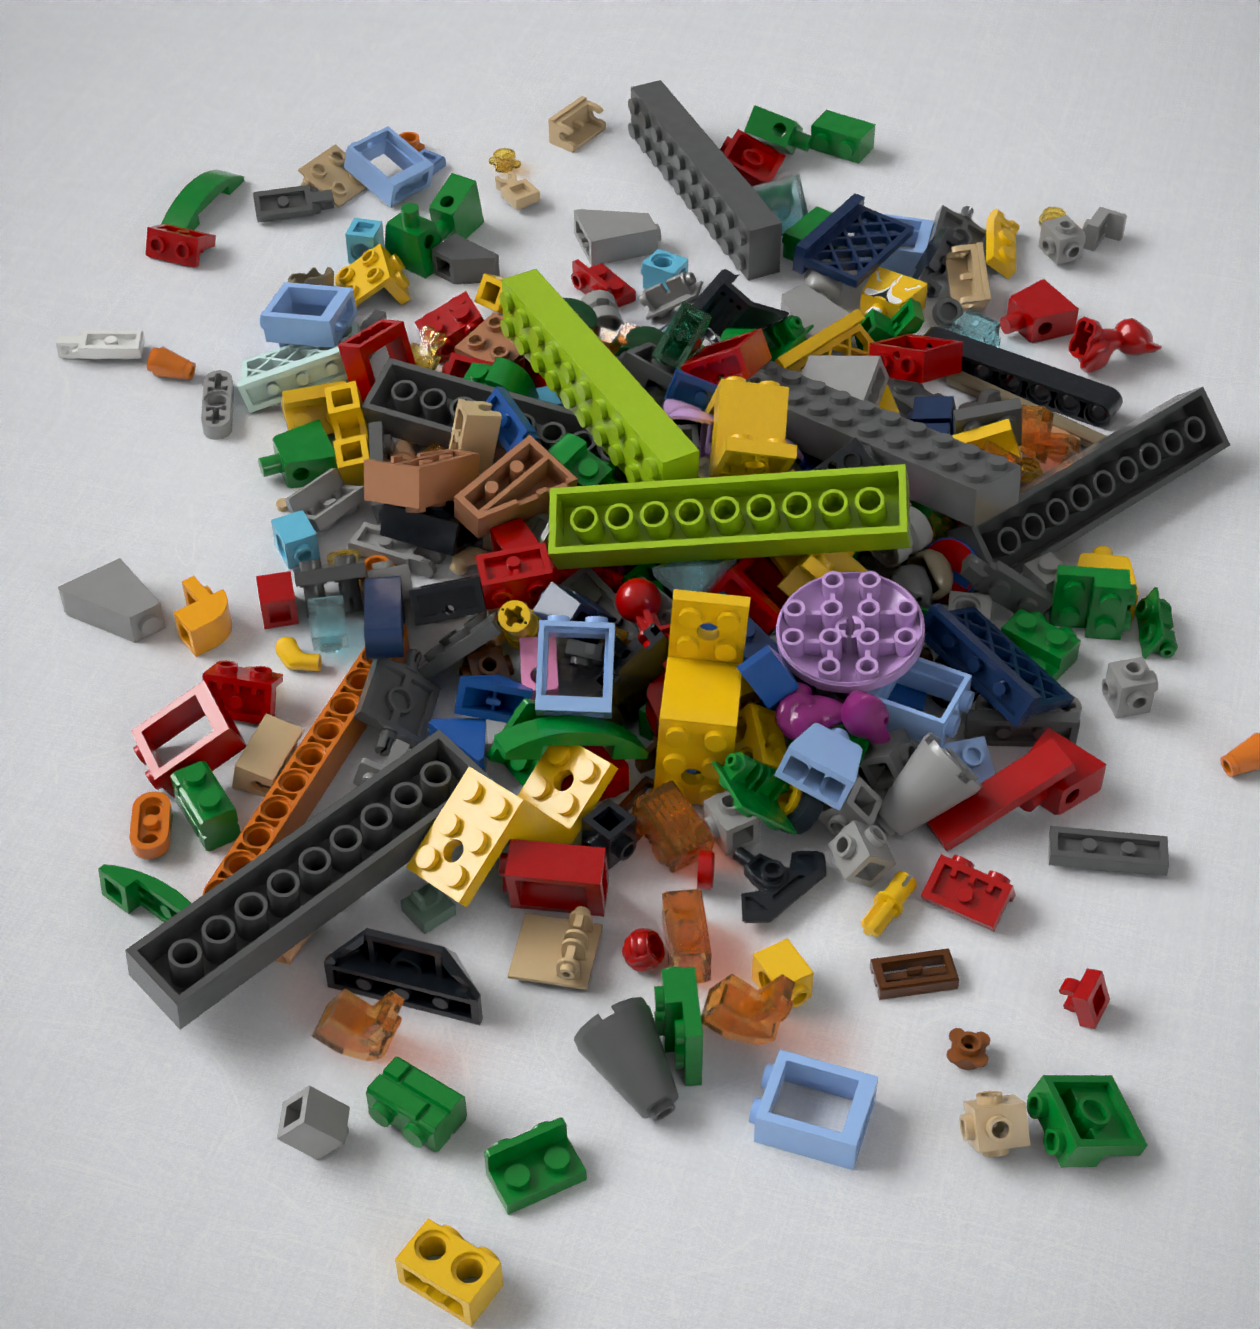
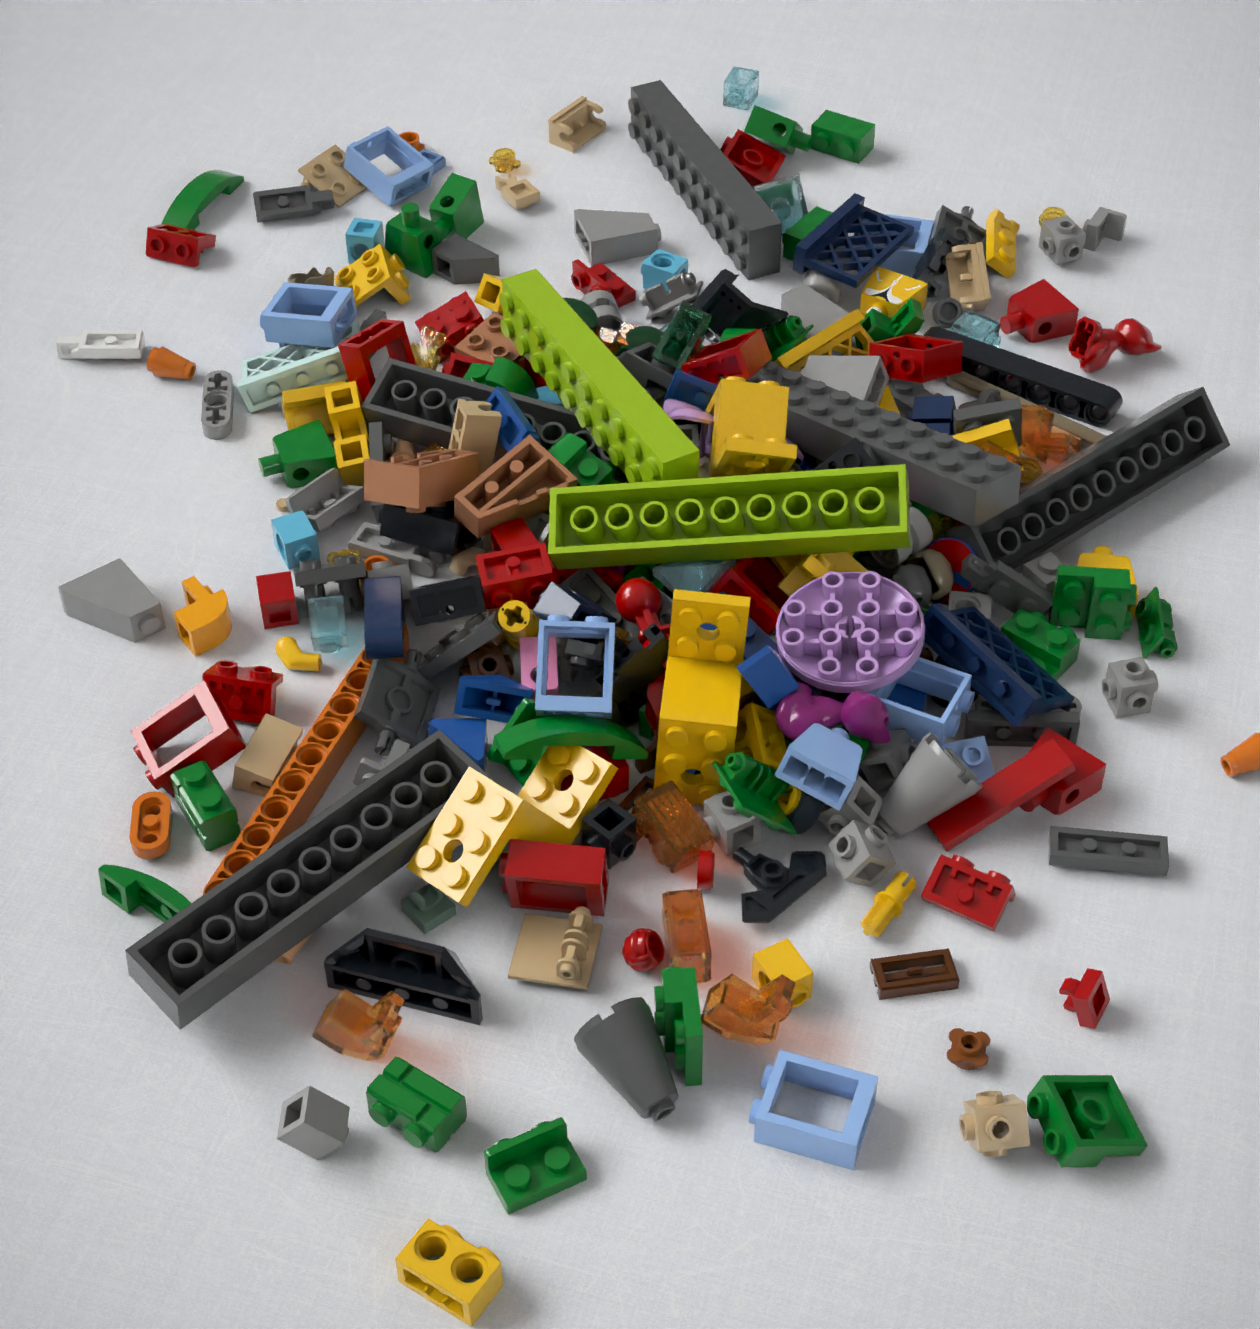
none -> clear light blue brick [723,66,759,110]

